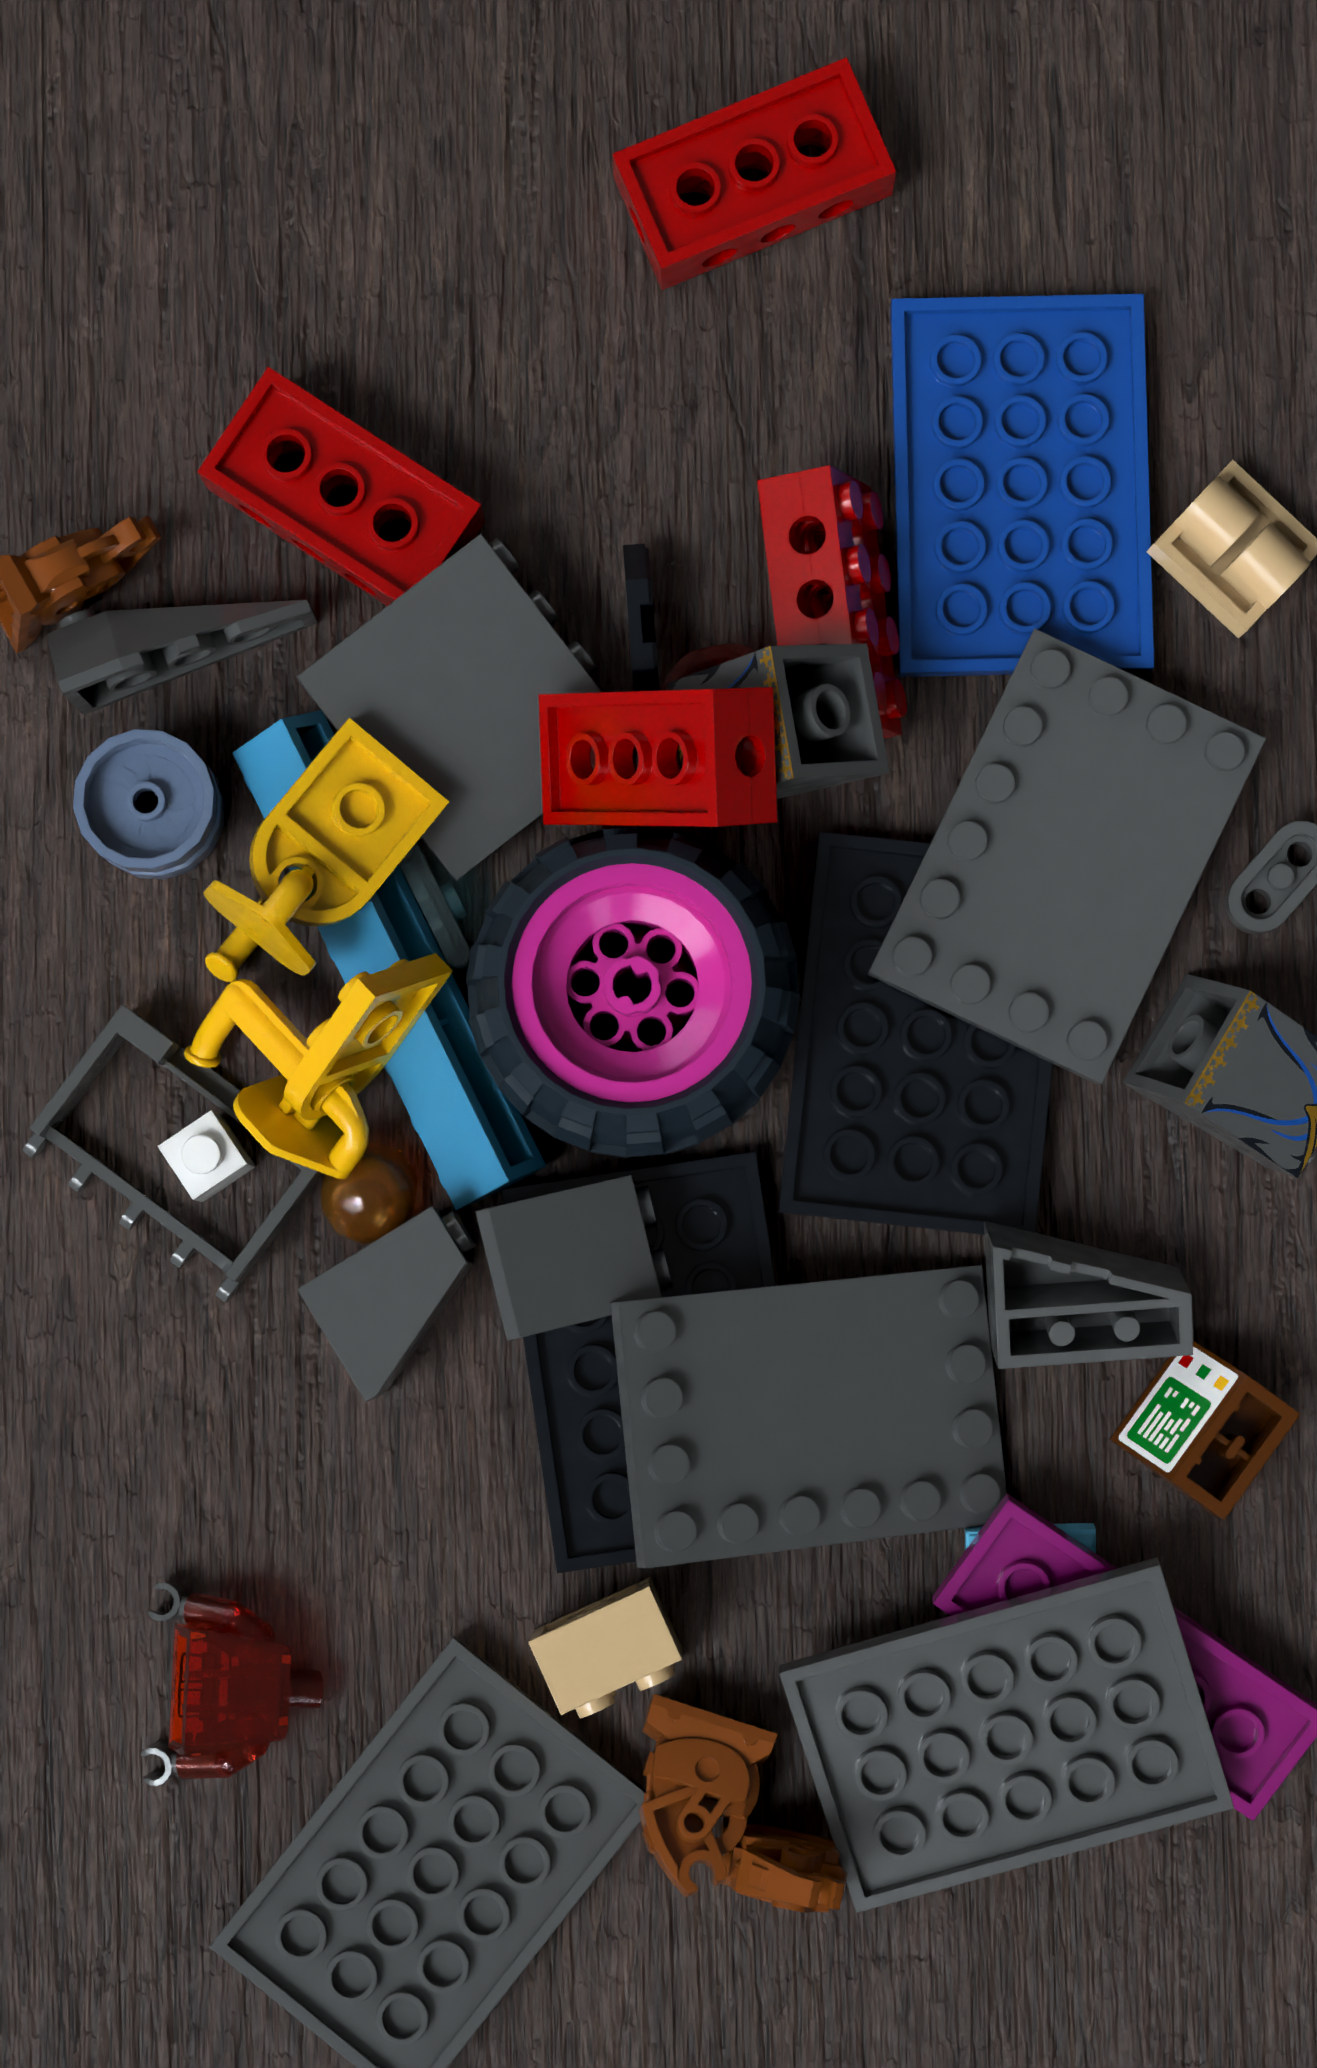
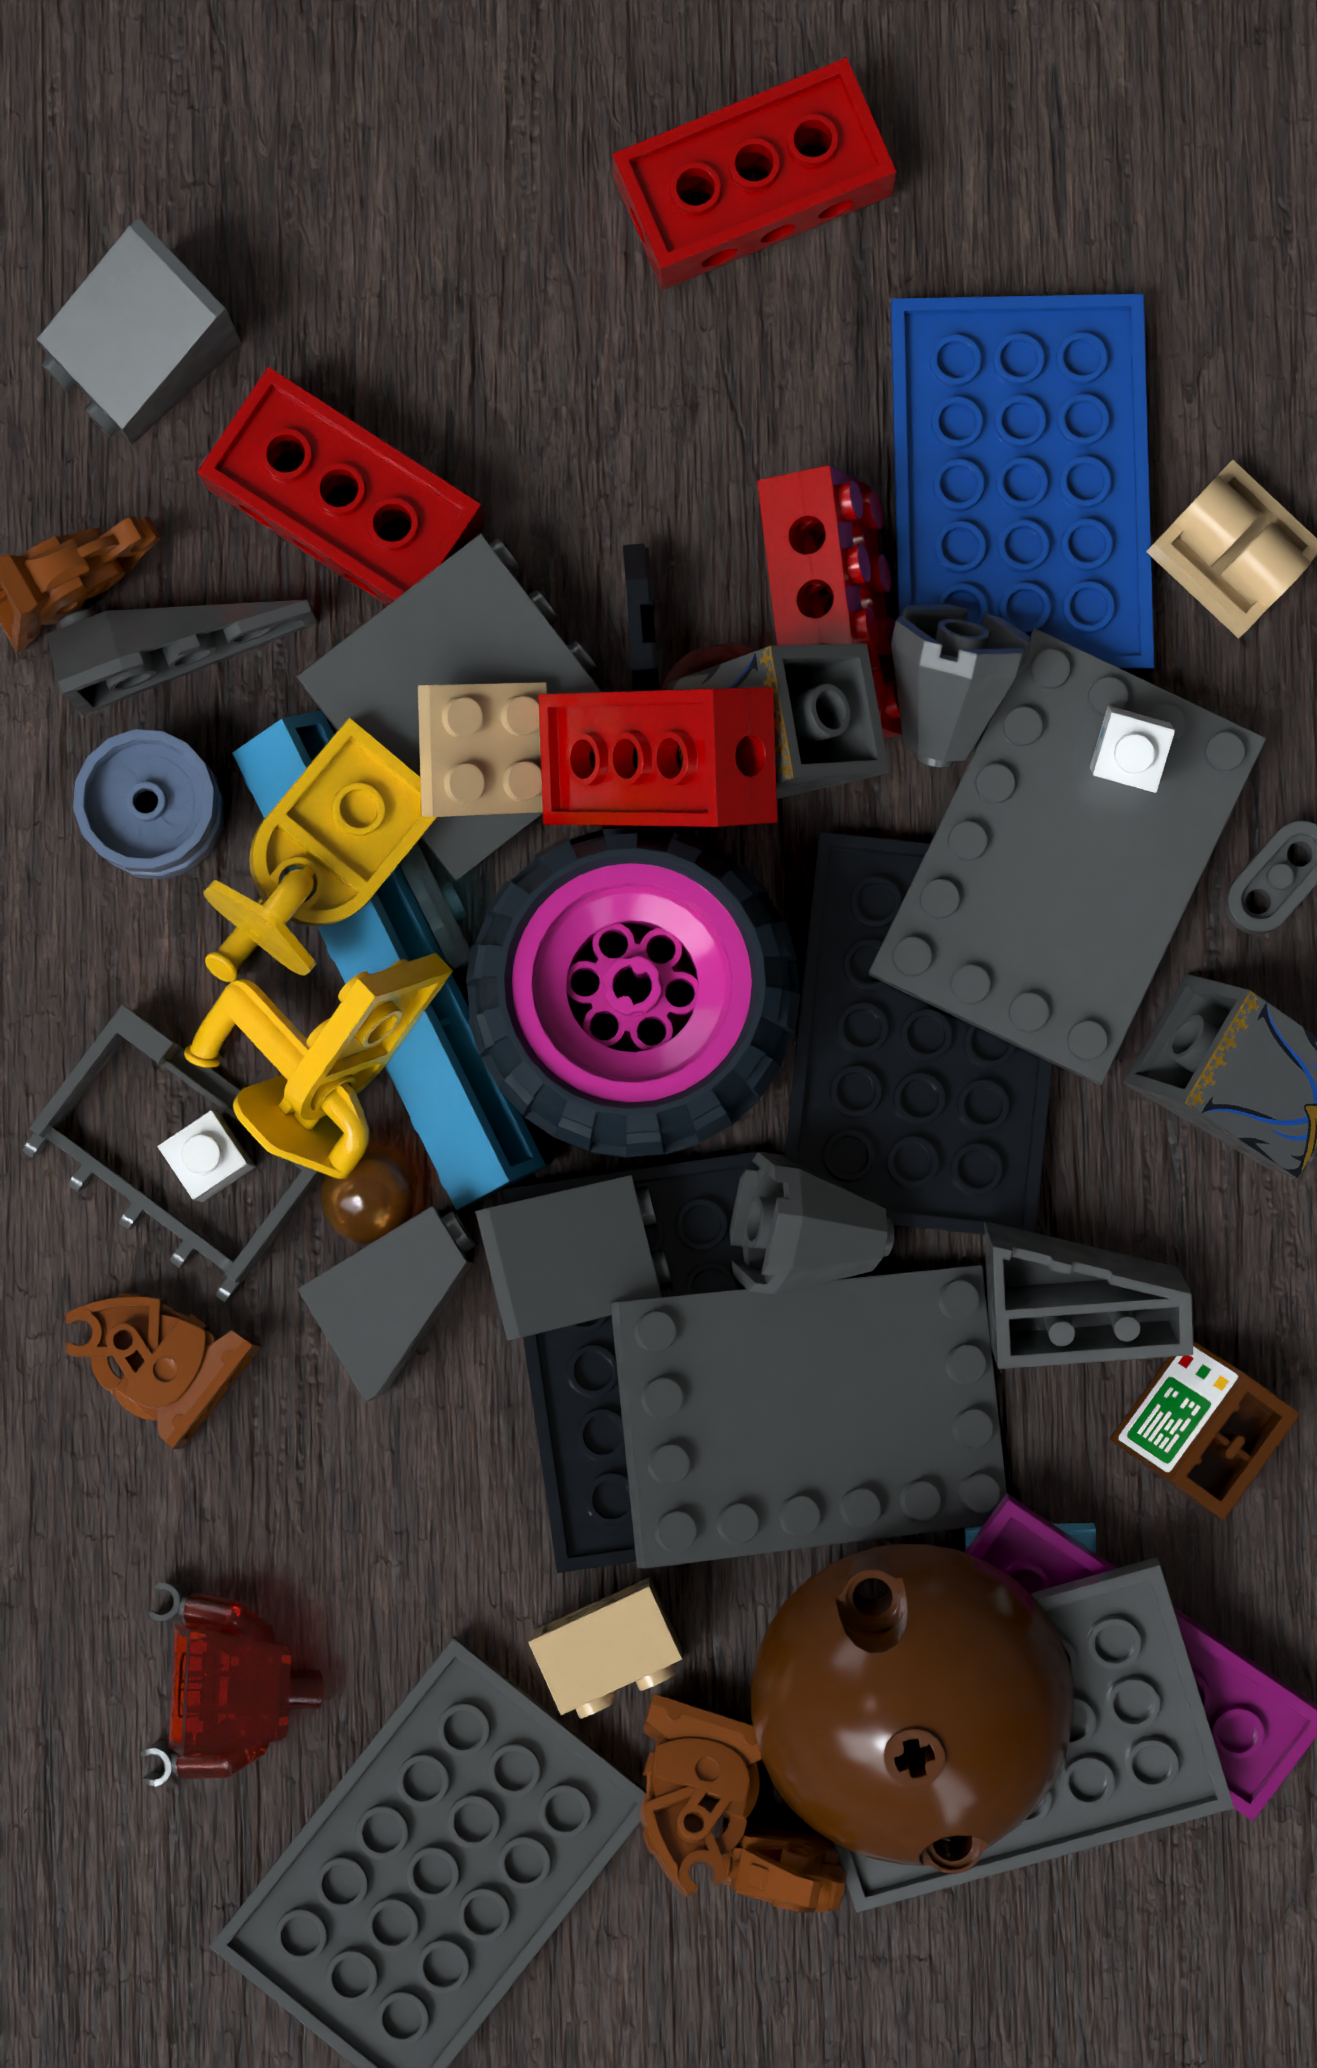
none -> slope [37,217,242,444]
none -> dark orange piece [66,1294,262,1449]
none -> tan plate [418,682,547,817]
none -> dark grey cone [730,1152,894,1295]
none -> reddish brown piece [751,1544,1074,1874]
none -> dark grey cone [891,605,1031,768]
none -> white brick [1090,705,1175,793]

